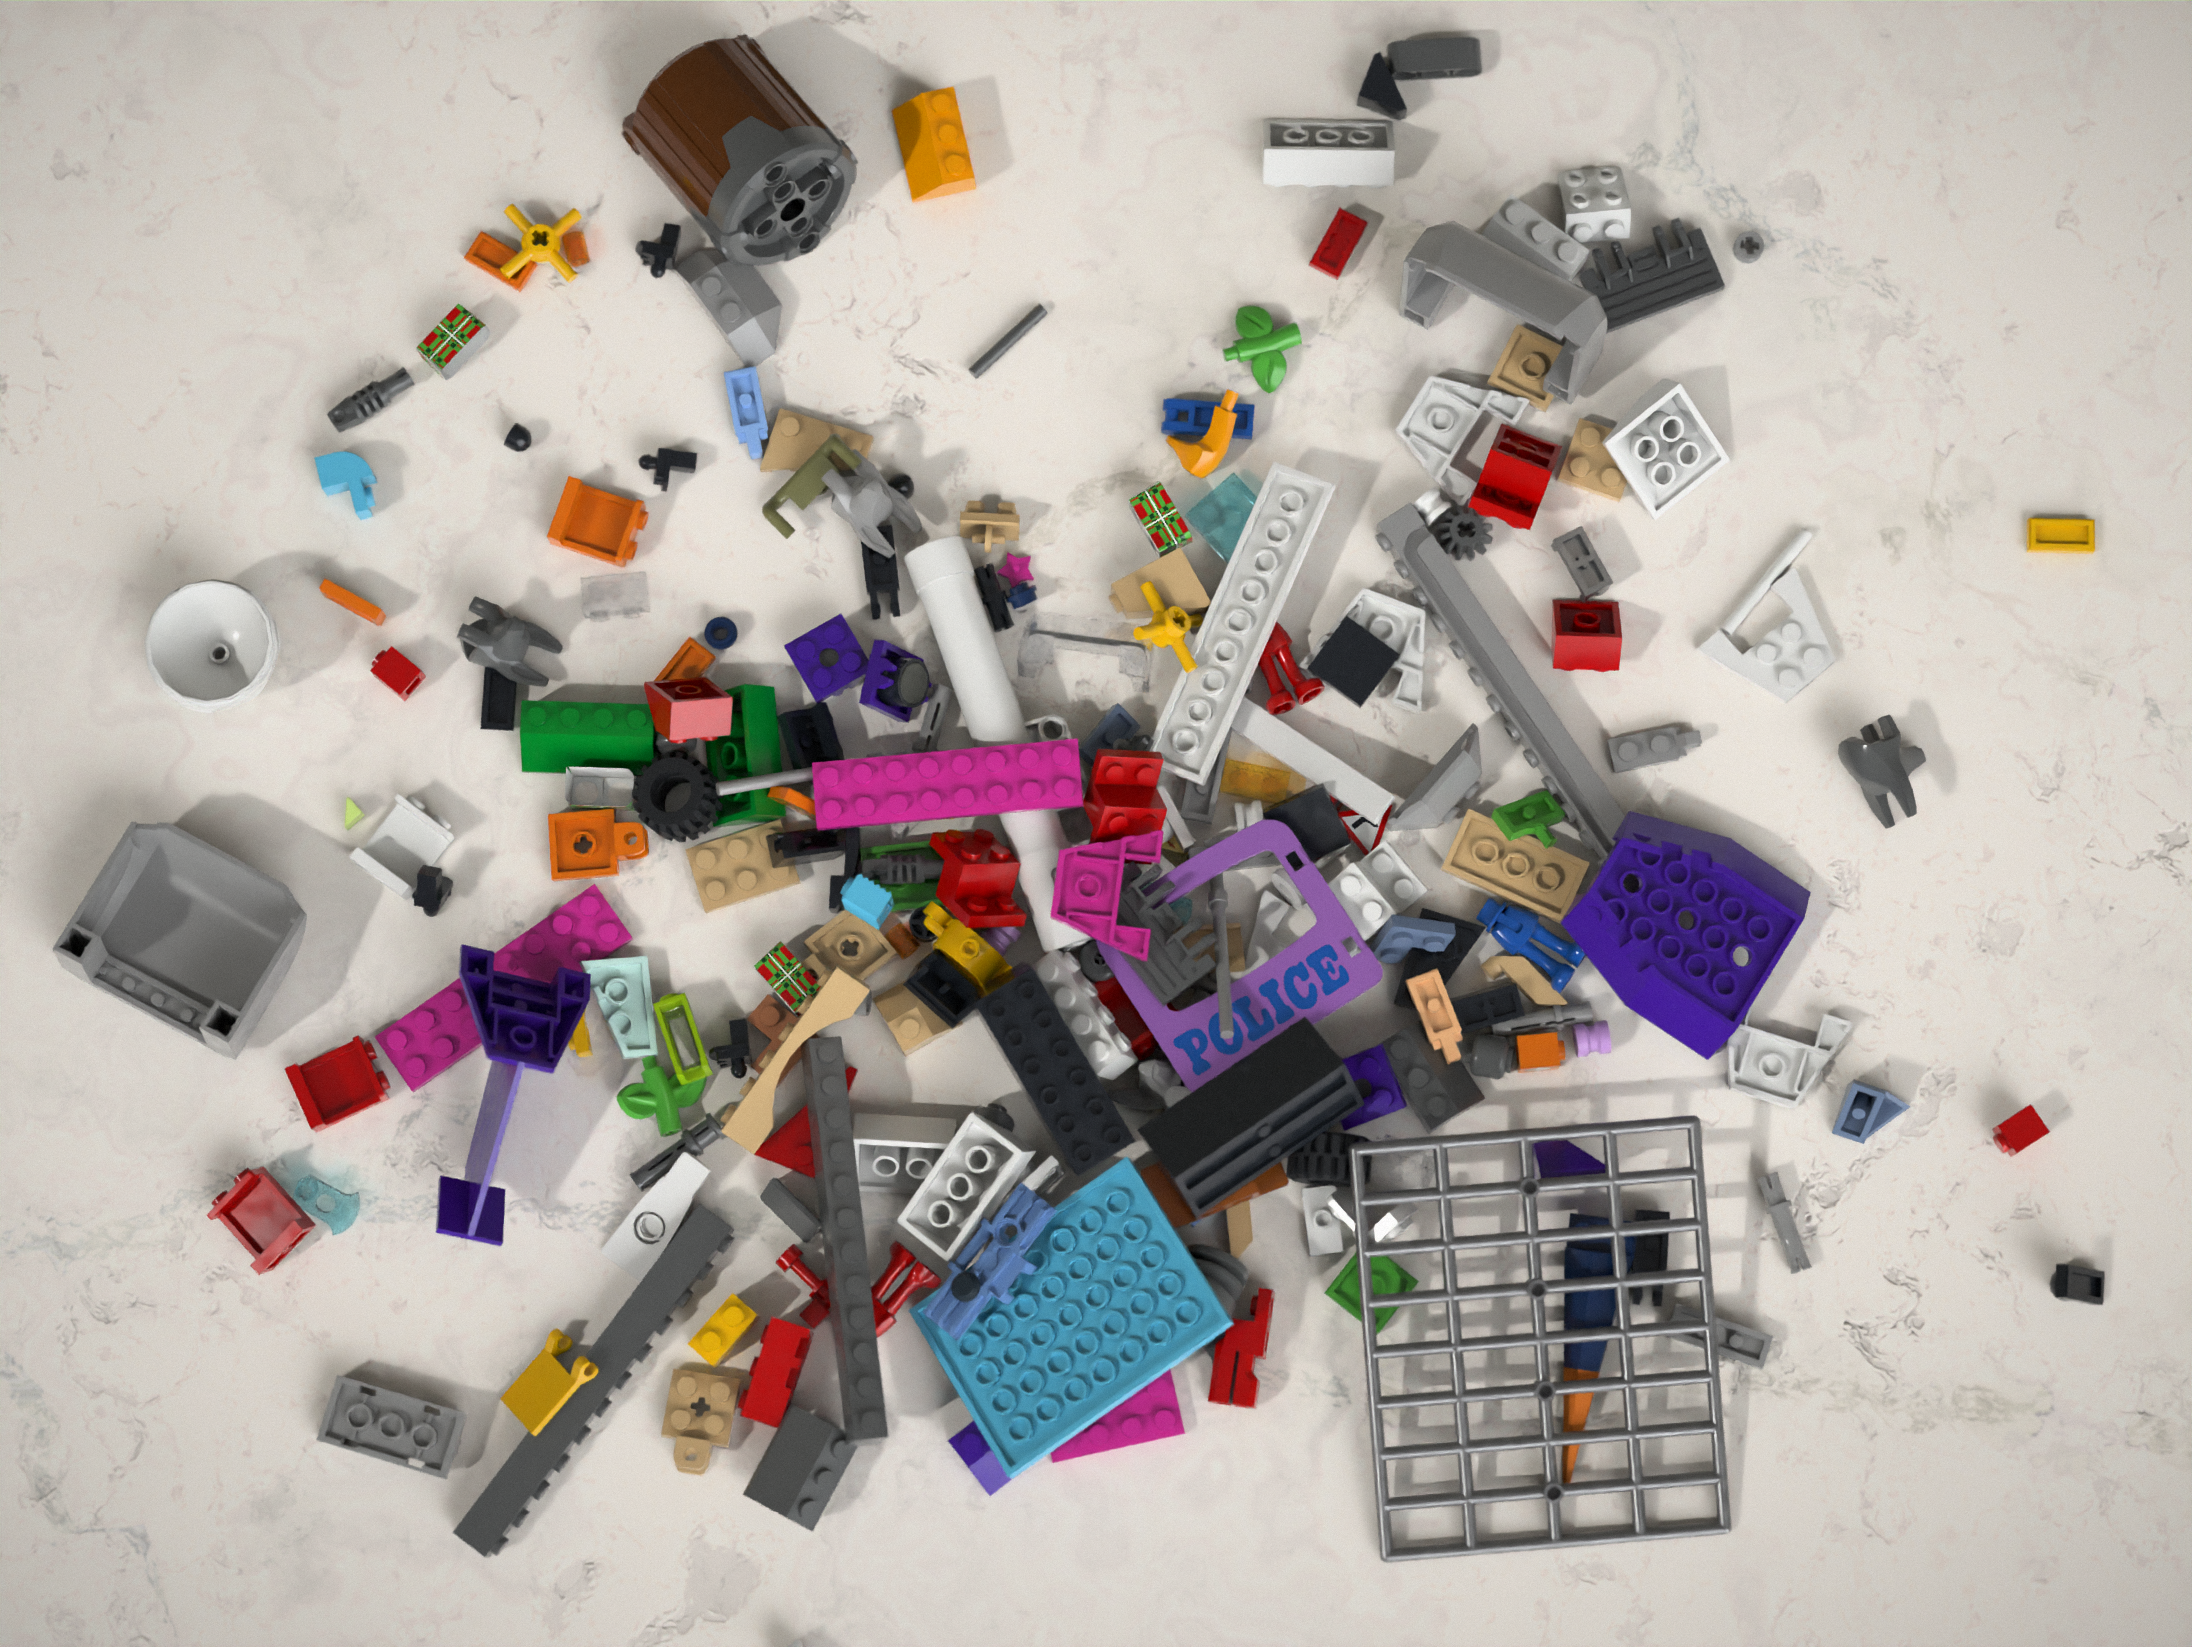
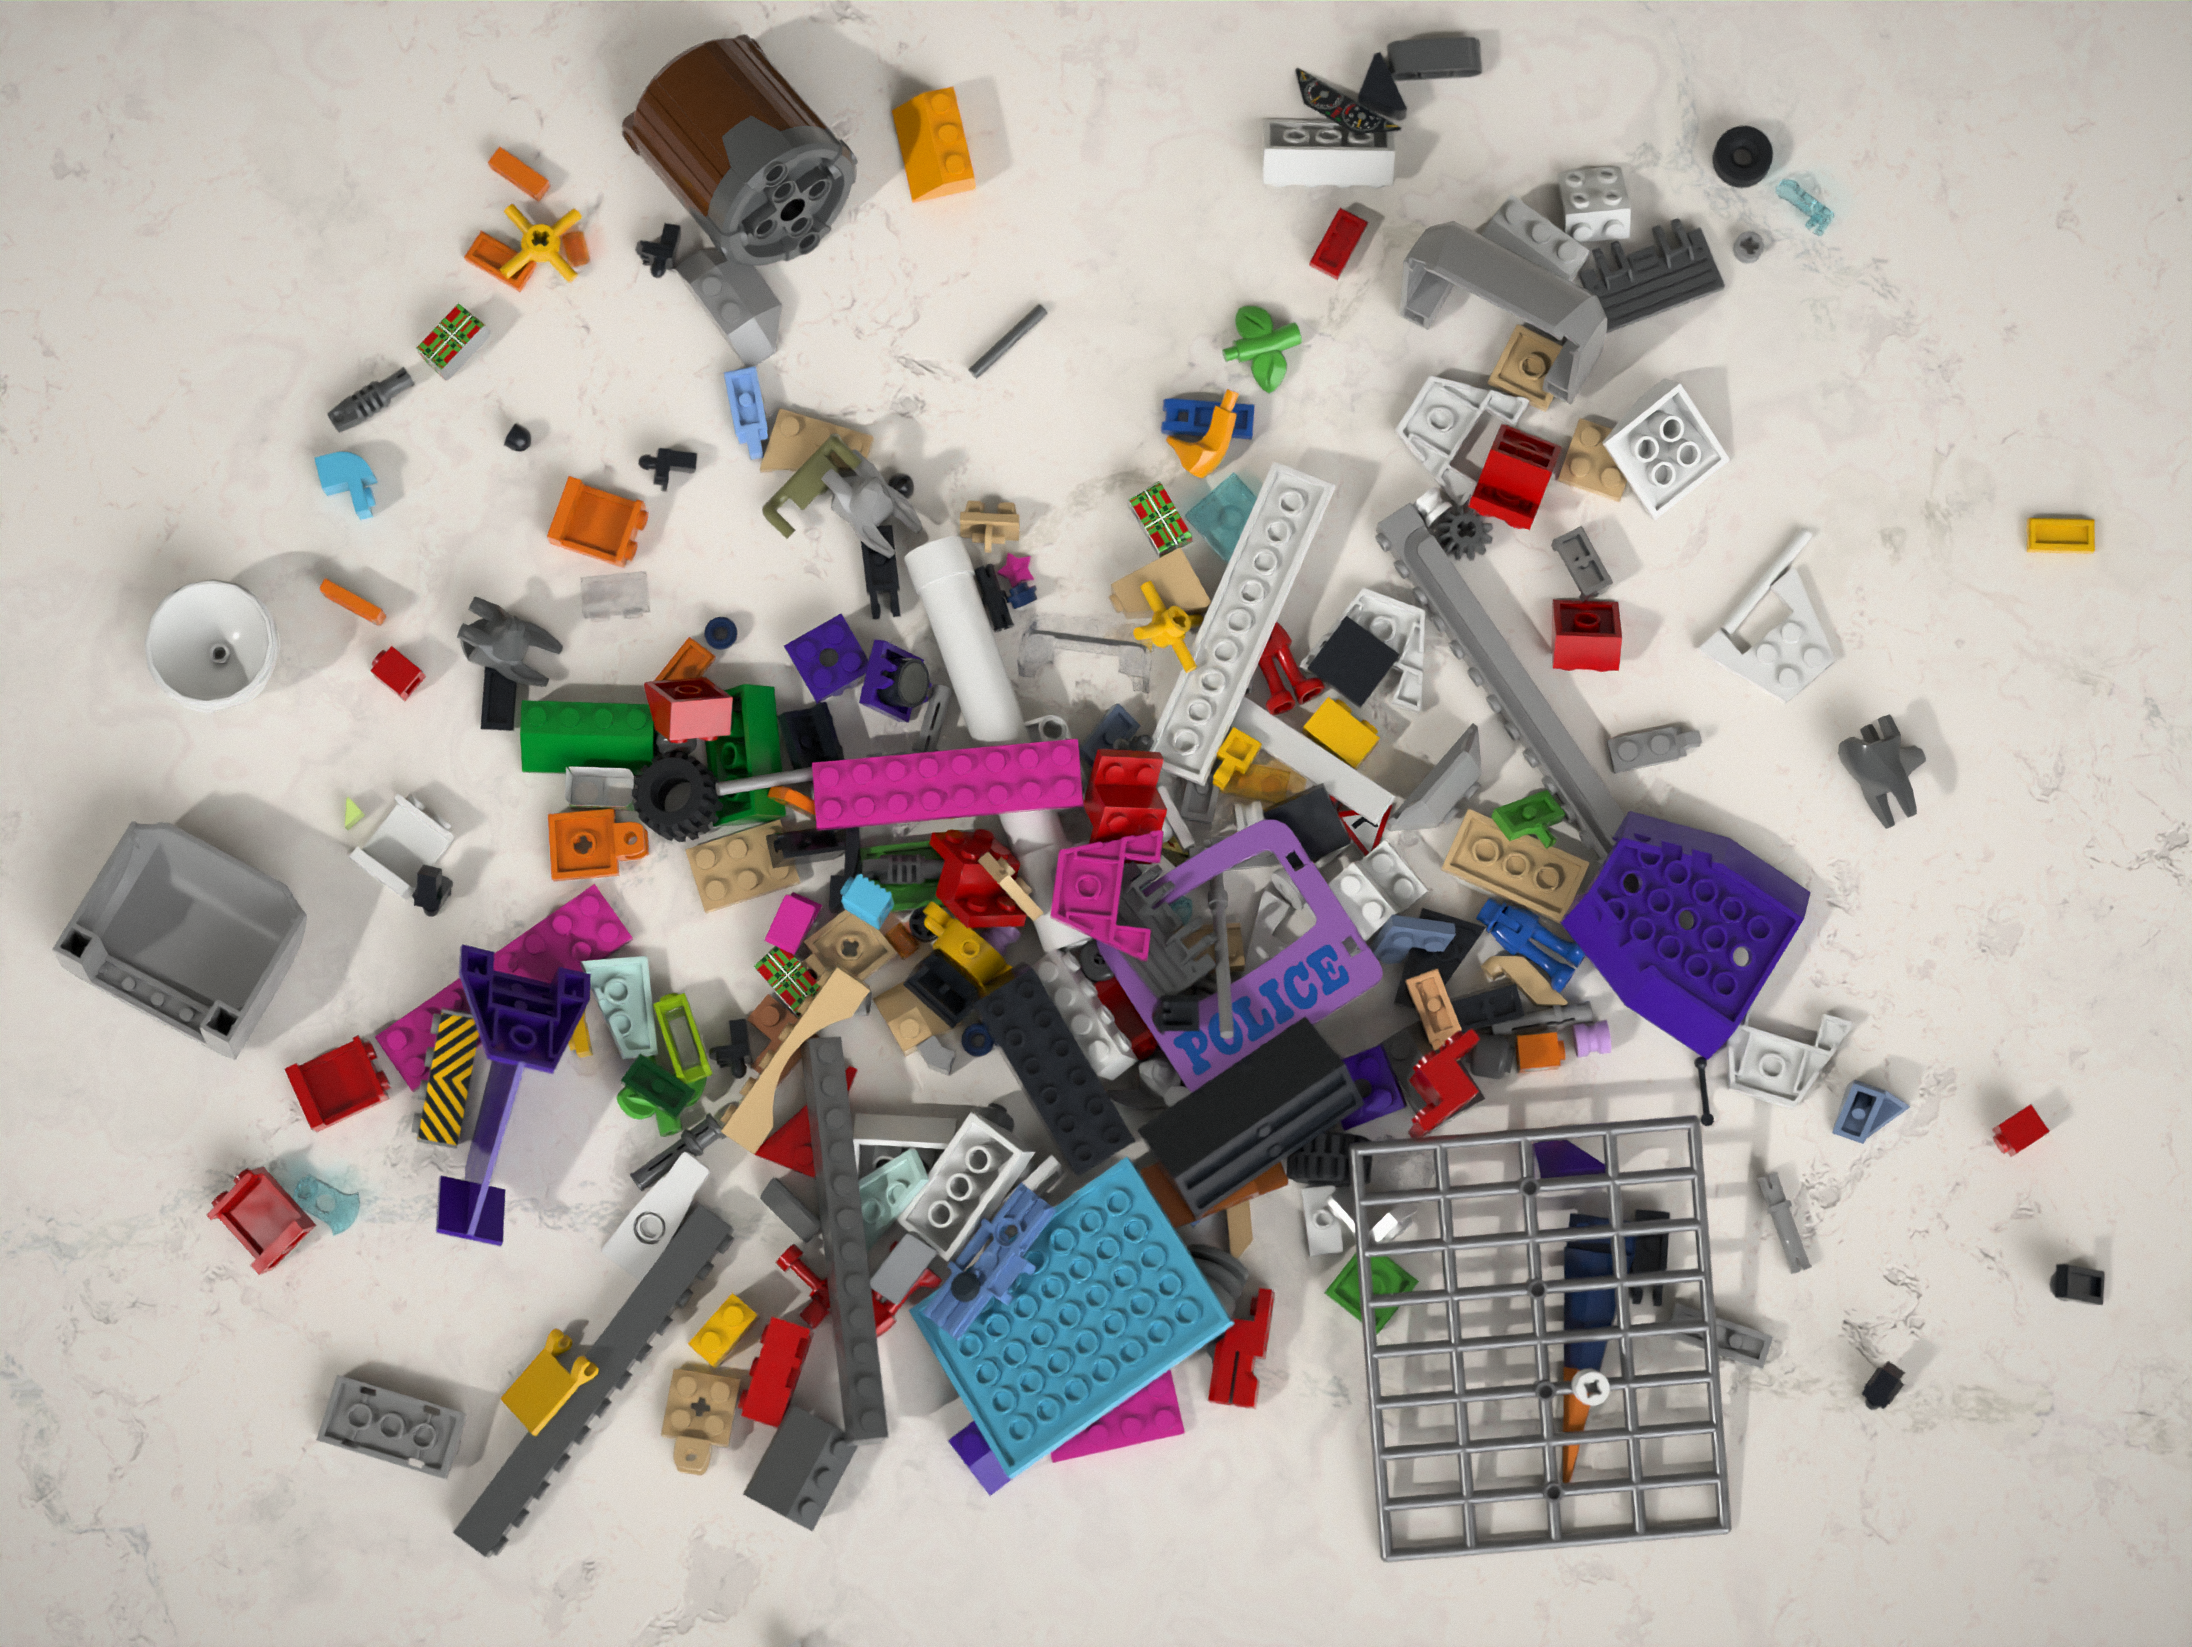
none -> brick [411,1007,479,1149]
none -> orange piece [488,146,551,202]
none -> dark green plate [621,1053,696,1120]
none -> dark pink slope [765,892,822,955]
none -> light aqua wing [858,1149,929,1252]
none -> slope [870,1231,939,1305]
none -> light grey piece [917,1035,956,1076]
none -> dark blue plate [961,1023,994,1057]
none -> tan plate [978,852,1044,921]
none -> black plate [1151,995,1200,1035]
none -> yellow plate [1212,727,1262,790]
none -> black sticker [1295,67,1402,134]
none -> yellow brick [1302,697,1380,770]
none -> red bracket [1407,1029,1480,1138]
none -> white wheel [1571,1368,1610,1406]
none -> black hinge [1694,1057,1714,1126]
none -> black tyre [1712,126,1773,188]
none -> clear light blue piece [1776,179,1835,236]
none -> black piece [1862,1361,1905,1410]

